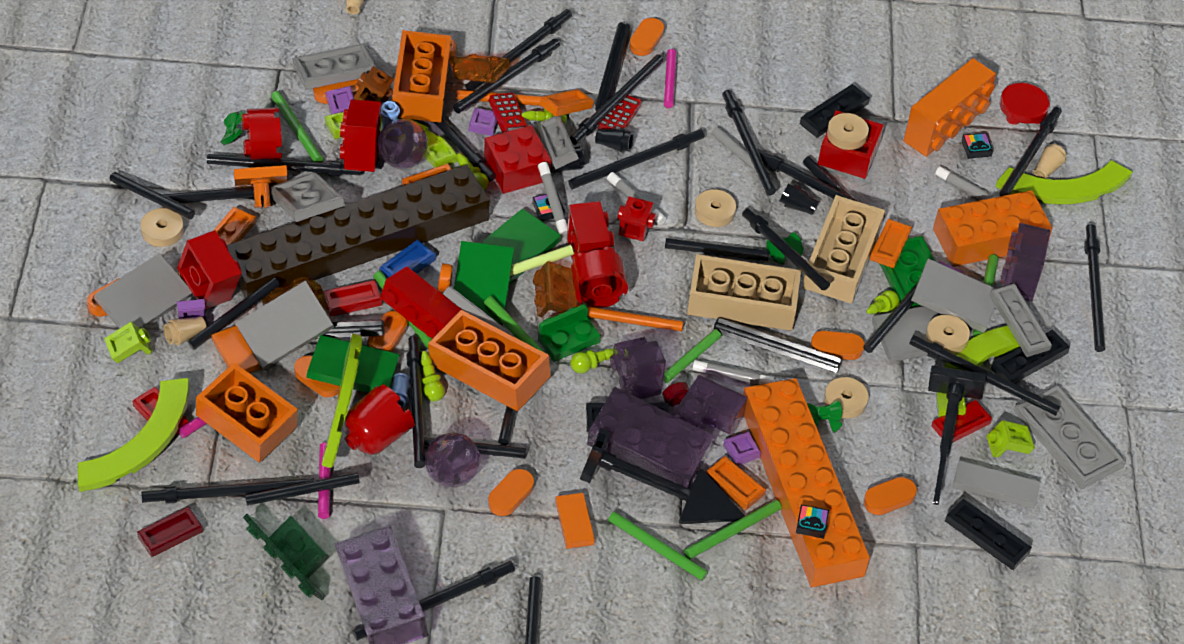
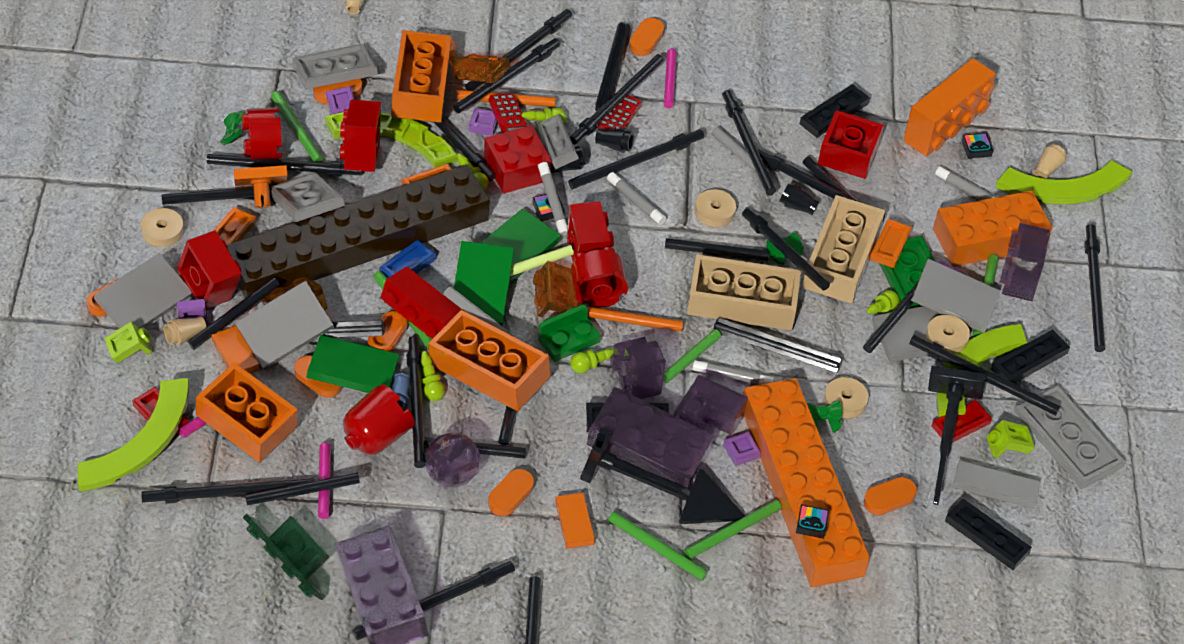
black bar [110,172,195,219] -> none
dark red tile [137,506,203,558] -> none
lime tile [322,333,362,468] -> none
red tile [323,280,382,317] -> none
dark orange brick [353,66,394,102] -> none
helmet [378,119,428,169] -> none
light blue pin [381,101,400,134] -> none
orange tile [438,263,453,299] -> none
bright green bar [484,296,545,353] -> none
orange tile [540,89,594,117] -> none
red brick [617,196,656,241] -> none
dark red tile [662,382,691,406] -> none
orange tile [706,456,766,511] -> none
orange tile [810,331,865,360] -> none
tan piece [827,113,869,150] -> none
light grey tile [990,284,1052,357] -> none
red tile [999,83,1050,125] -> none
black bar [999,107,1062,197] -> none

